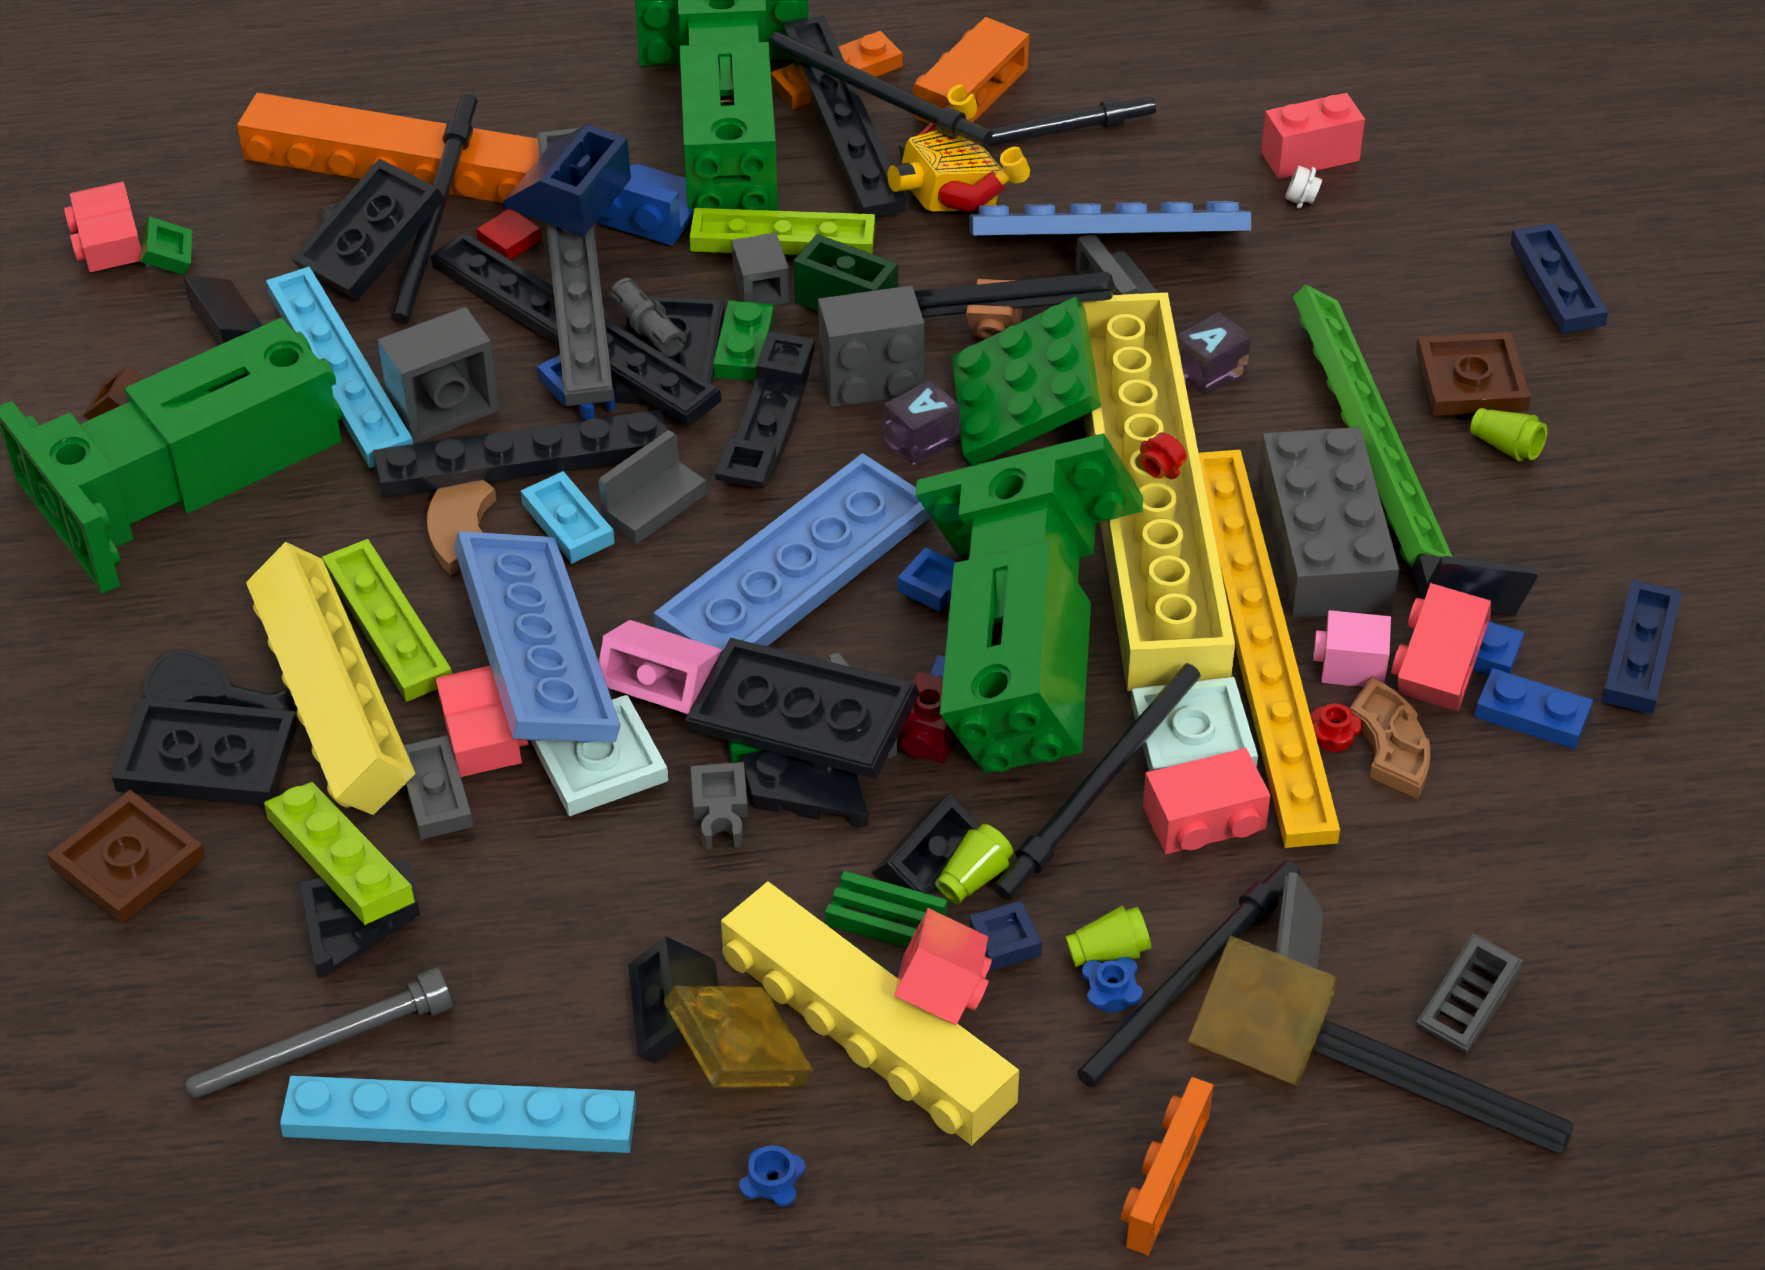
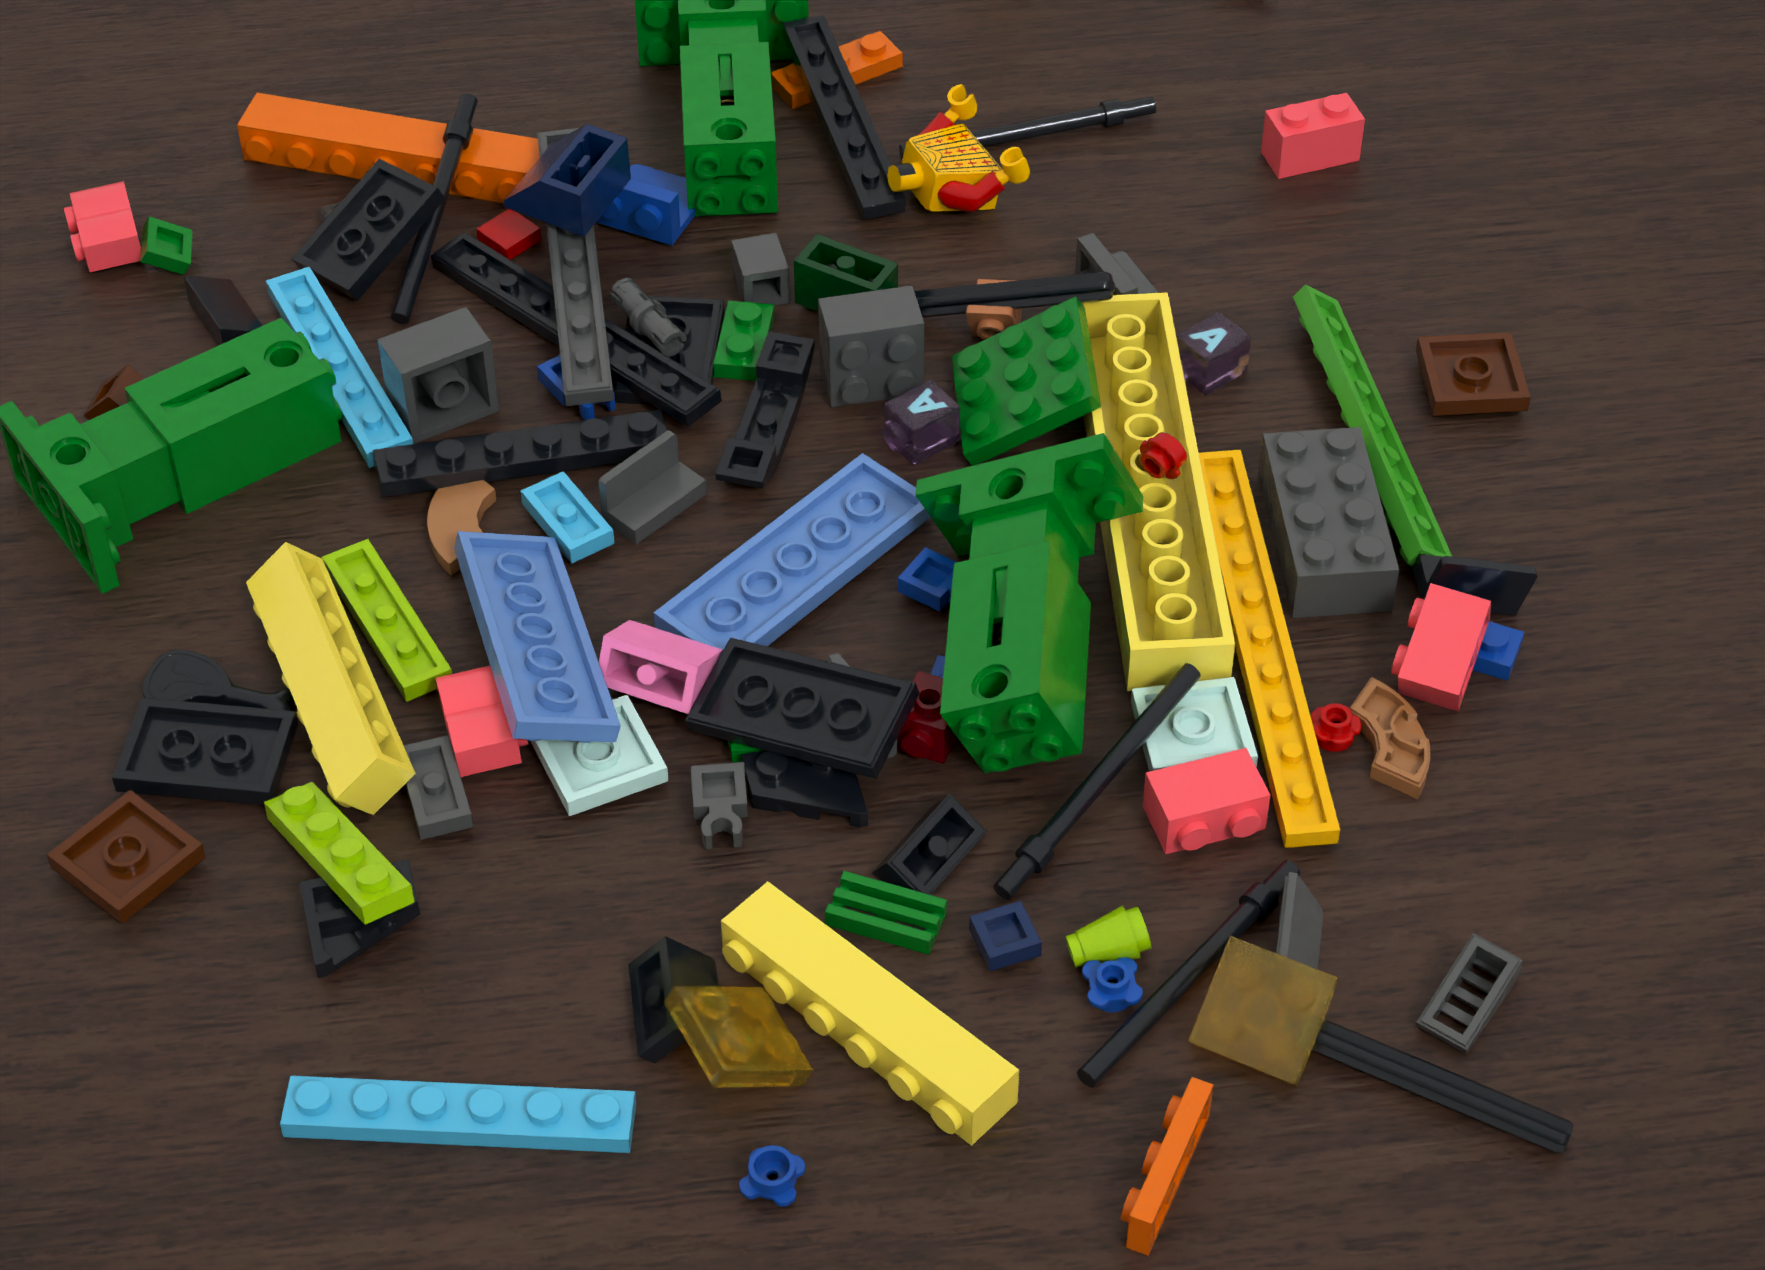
dark grey piece [185,966,453,1098] -> none
lime plate [690,208,875,255] -> none
black bar [769,31,993,148] -> none
coral brick [894,908,992,1025] -> none
orange brick [912,17,1029,124] -> none
lime cone [935,824,1014,904] -> none
medium blue plate [969,201,1251,235] -> none
white plate [1285,165,1322,209] -> none
bright pink brick [1313,610,1391,687] -> none
lime cone [1470,408,1547,461] -> none
blue plate [1474,668,1593,750] -> none
dark blue plate [1510,223,1608,334] -> none
dark blue plate [1601,580,1682,714] -> none

